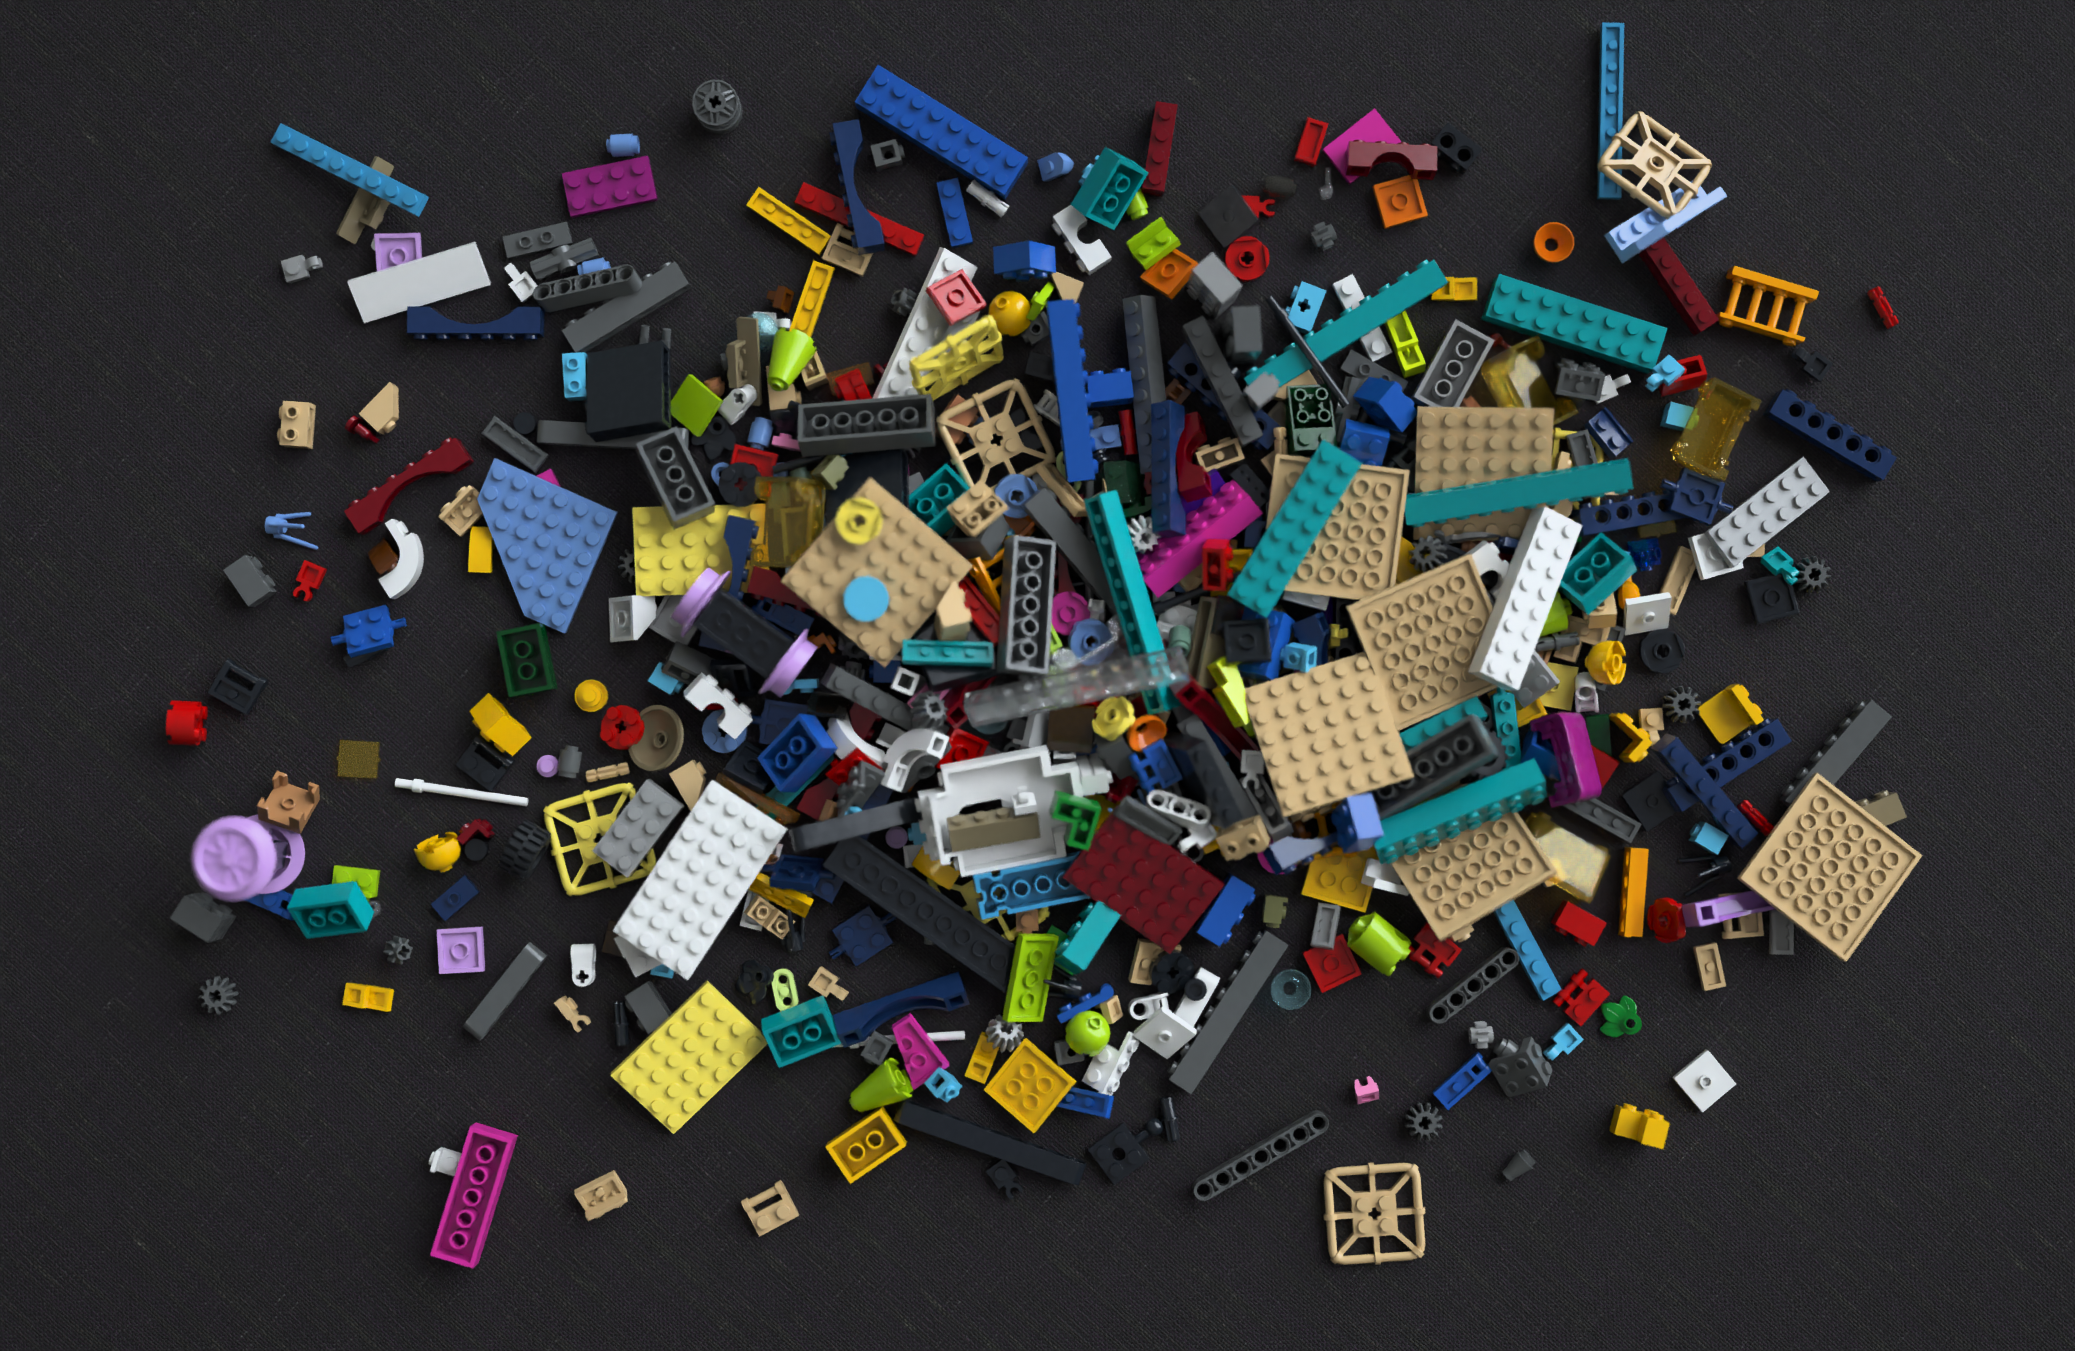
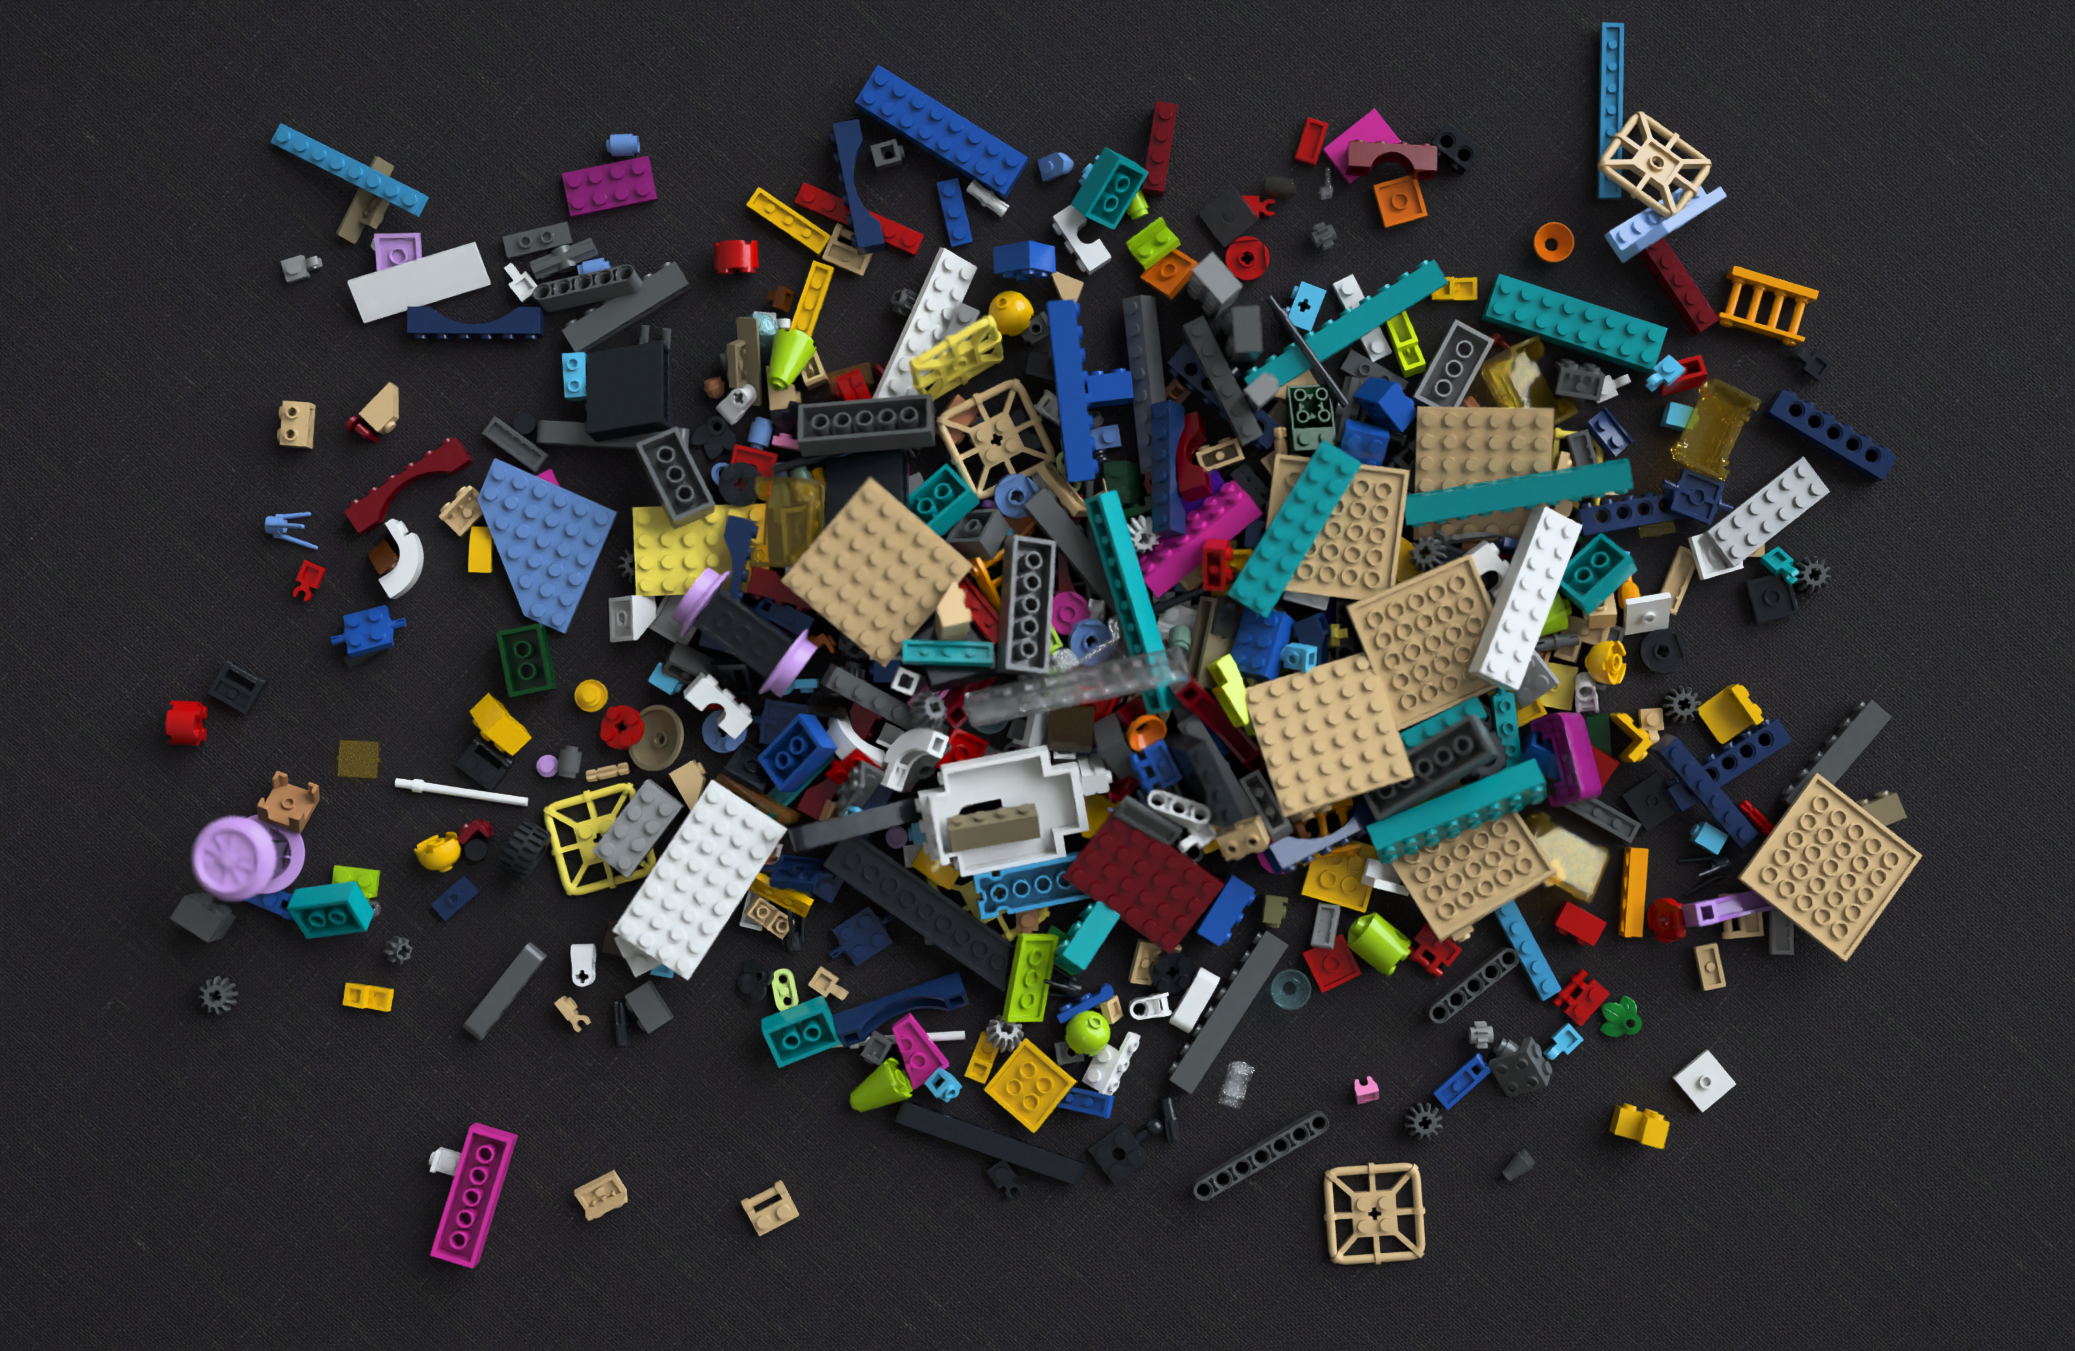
dark grey brick [223,555,277,607] -> none
lavender plate [437,926,485,974] -> none
light yellow plate [611,980,768,1134] -> none
lime tile [671,374,723,437] -> none
dark grey wheel [692,79,743,135] -> none
olive brick [811,455,849,490] -> none
yellow brick [825,1106,907,1184] -> none
light yellow plate [836,497,882,544] -> none
medium azure tile [844,576,889,621] -> none
plate [925,269,987,326] -> none
tan slope [946,480,1009,537] -> none
white tile [1011,786,1038,815] -> none
lime plate [1026,281,1055,321] -> none
green brick [1049,790,1101,850] -> none
light yellow plate [1092,696,1135,741] -> none
red pin [1118,410,1138,455] -> none
white plate [1133,1006,1196,1059] -> none
black tile [1184,978,1207,1001] -> none
black plate [1223,618,1272,666] -> none
white plate [1241,750,1265,790] -> none
blue brick [1332,793,1384,854] -> none
clear blue brick [1627,538,1662,572] -> none
red axle [1868,286,1899,328] -> none
none -> red brick [713,240,759,275]
none -> clear brick [1218,1061,1254,1109]

